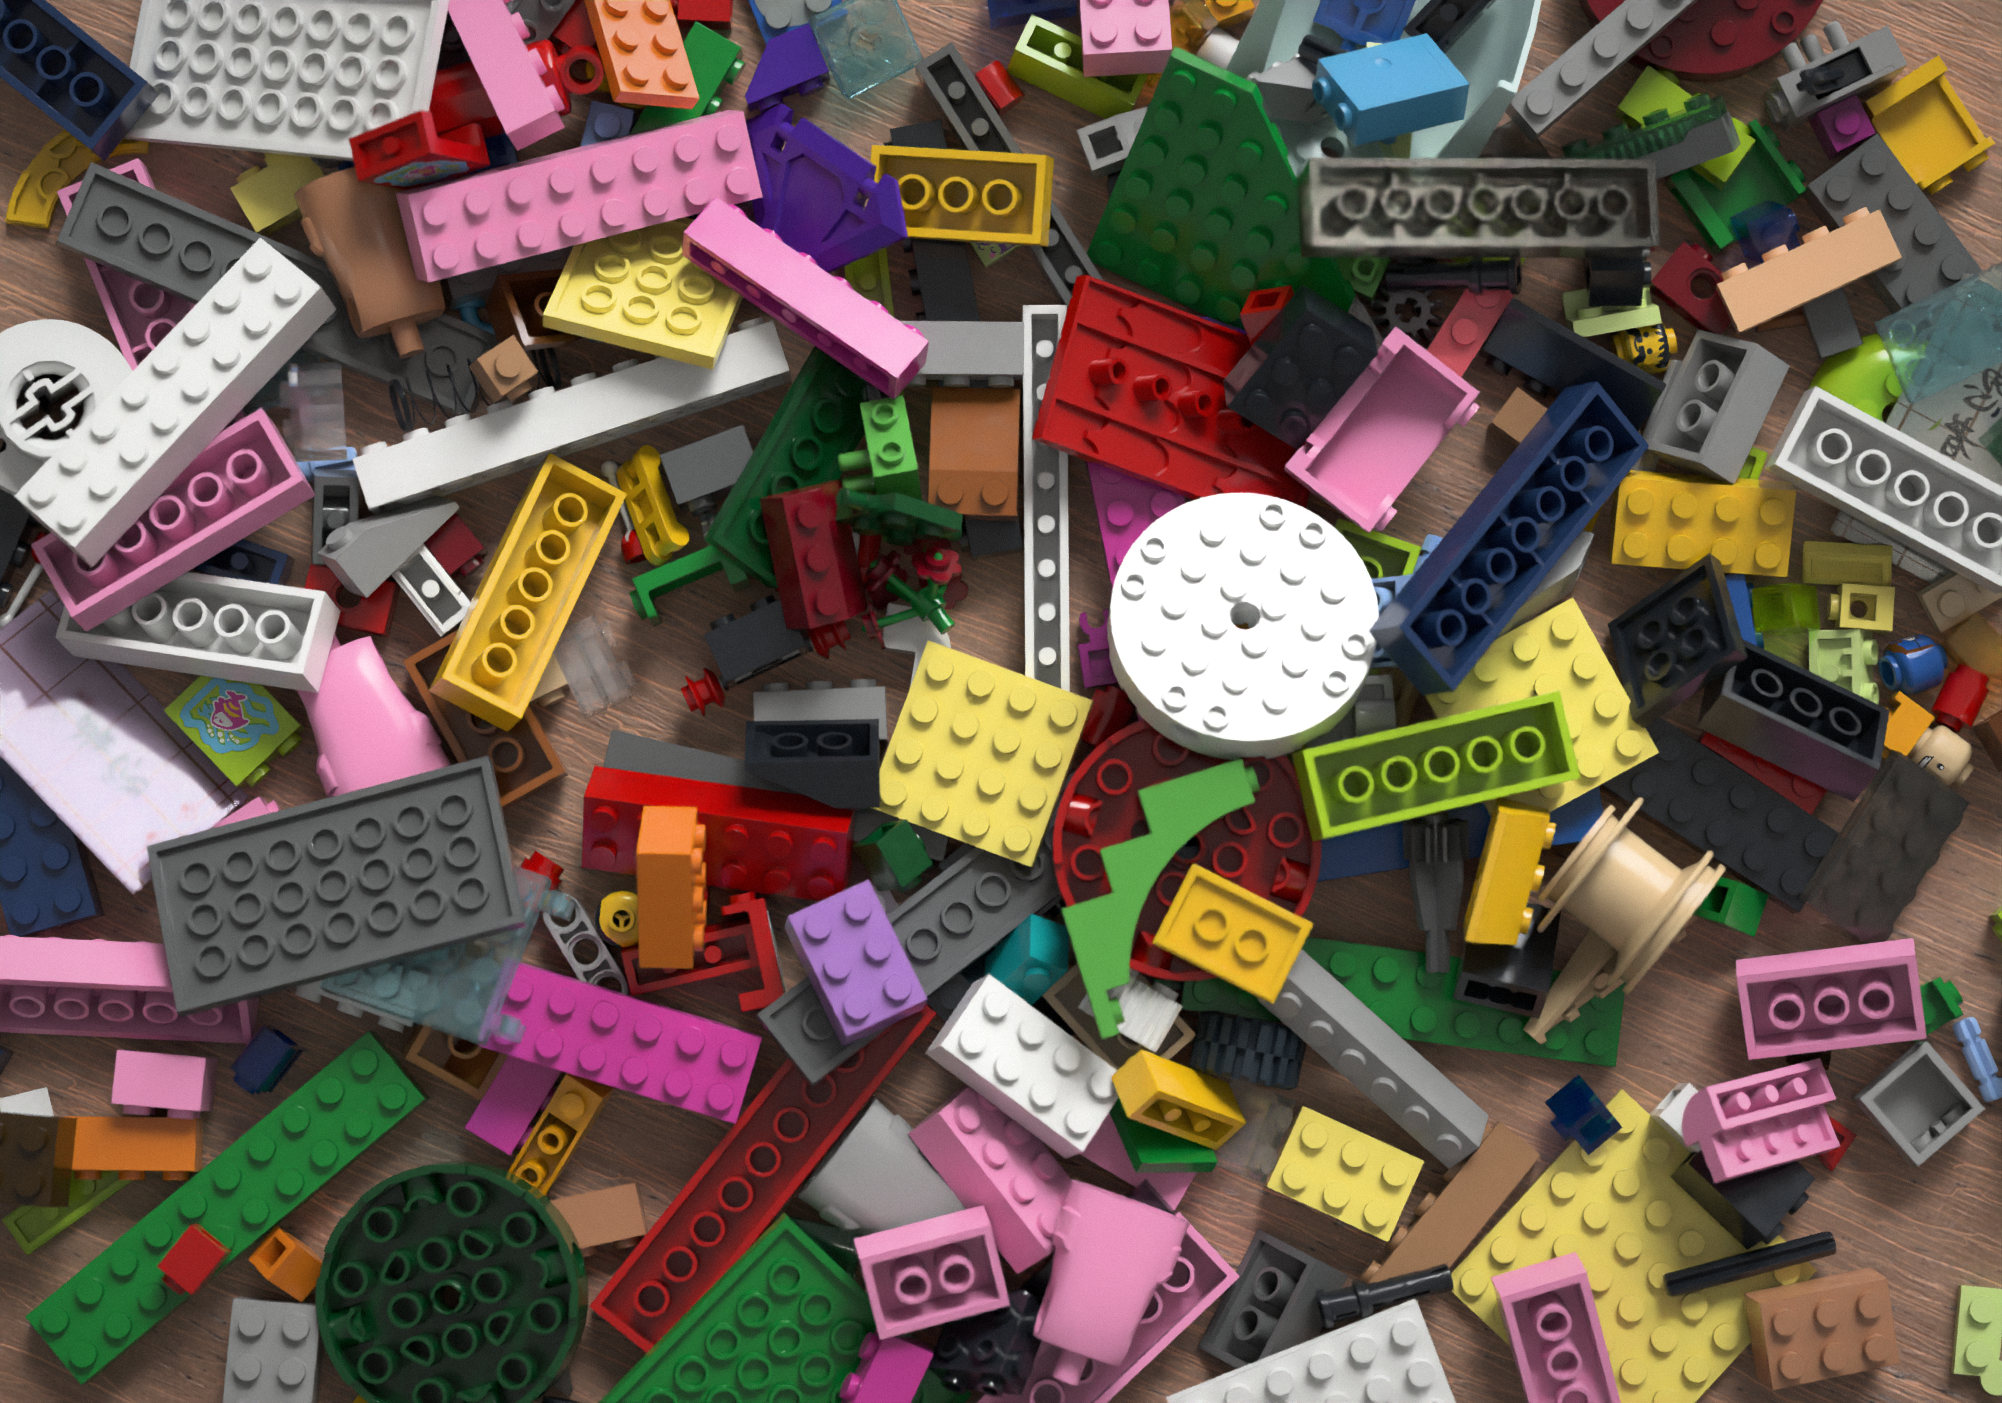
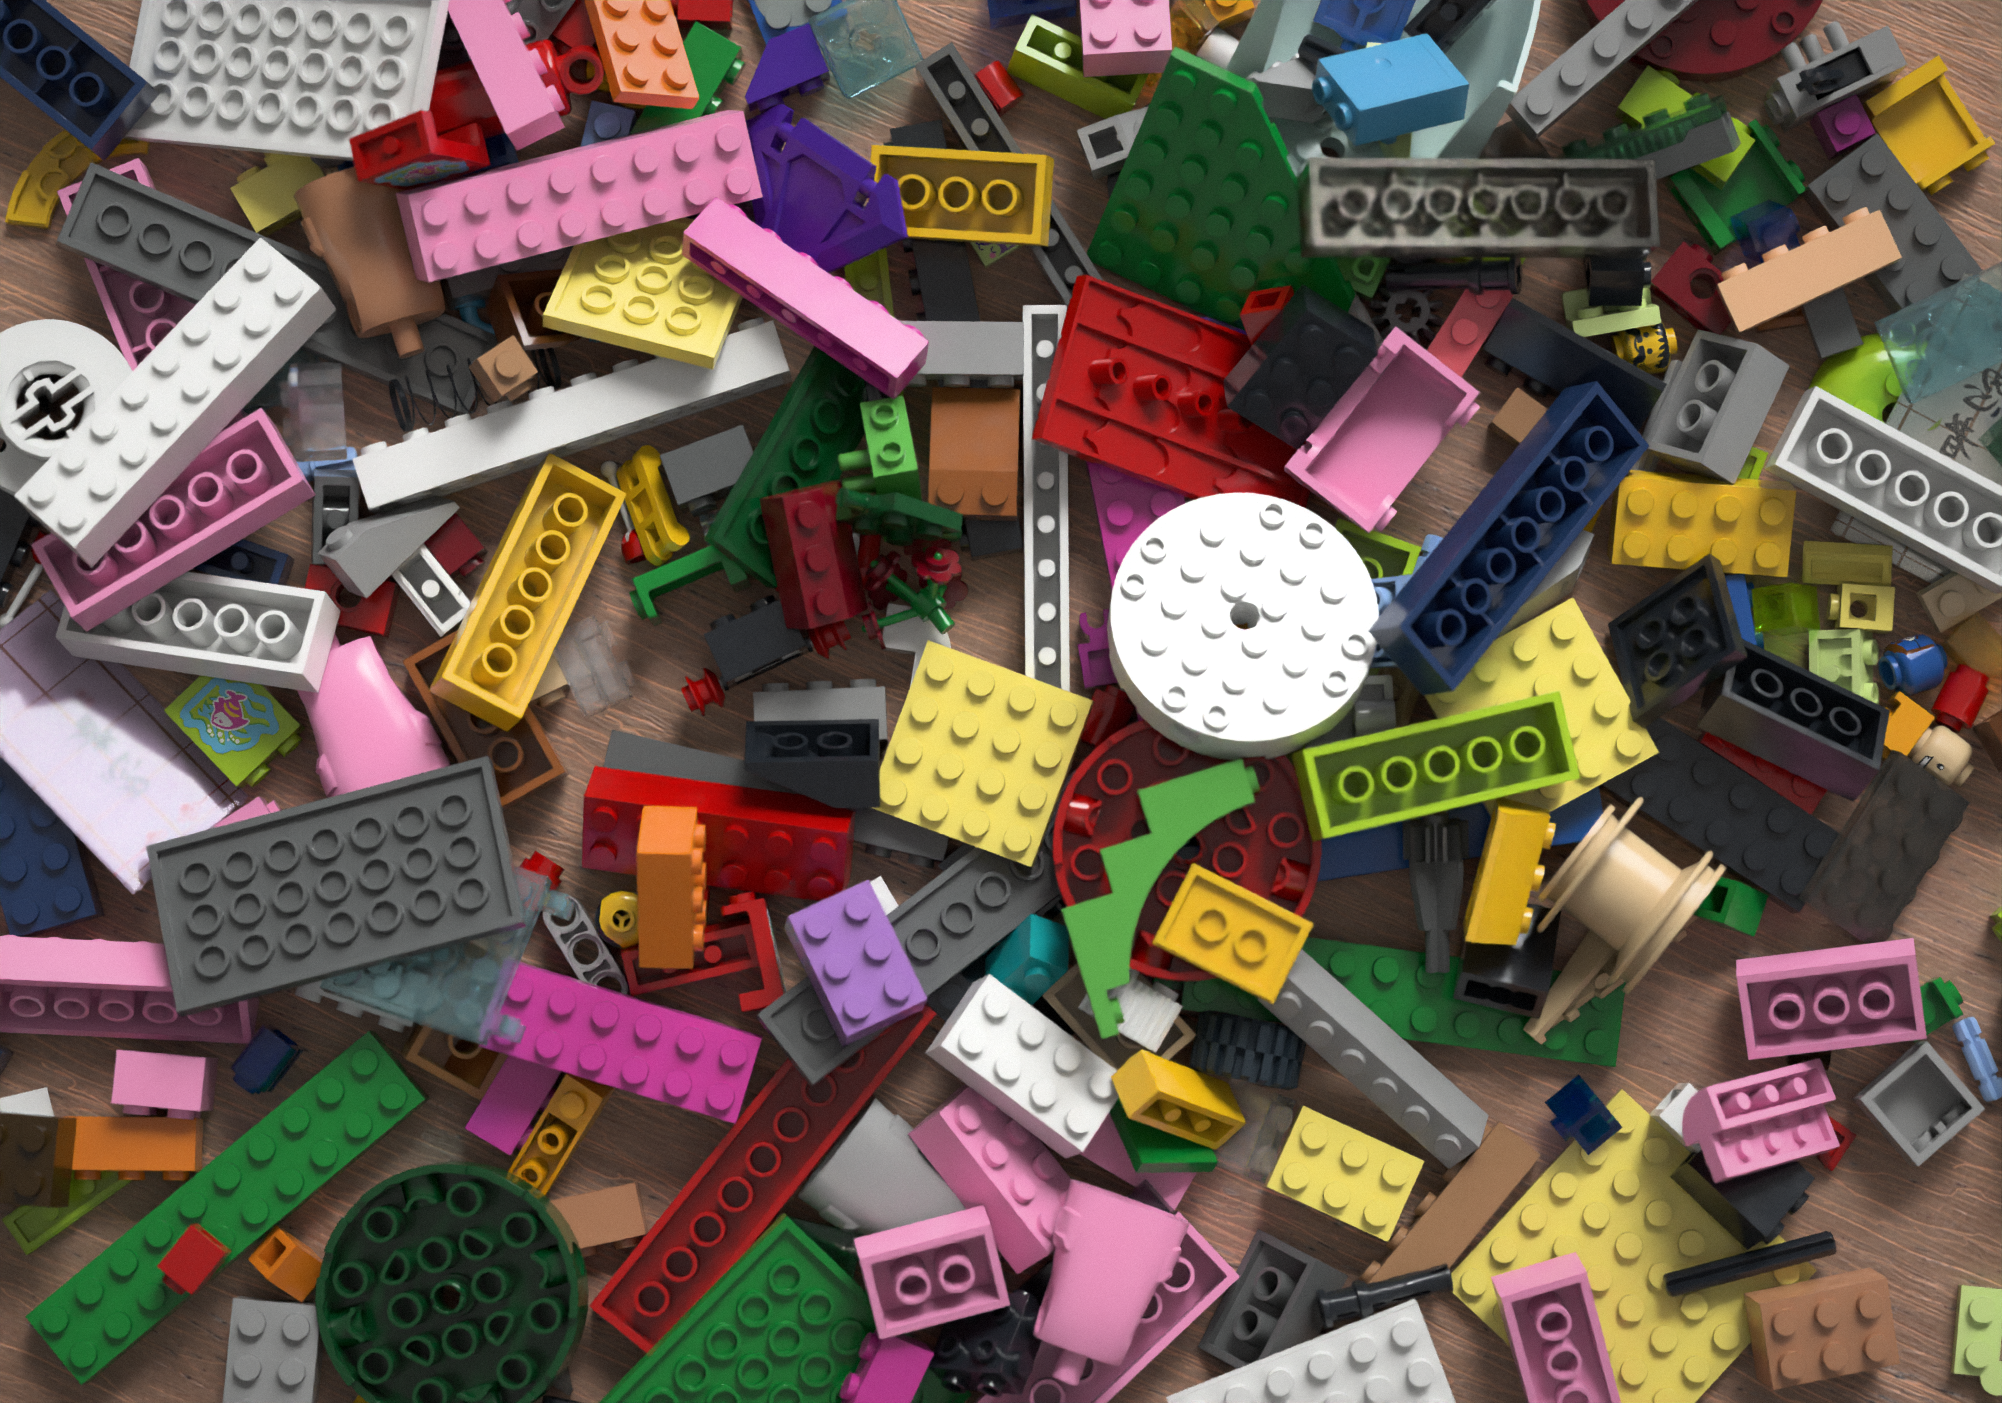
dark green brick [852,819,933,892] -> none

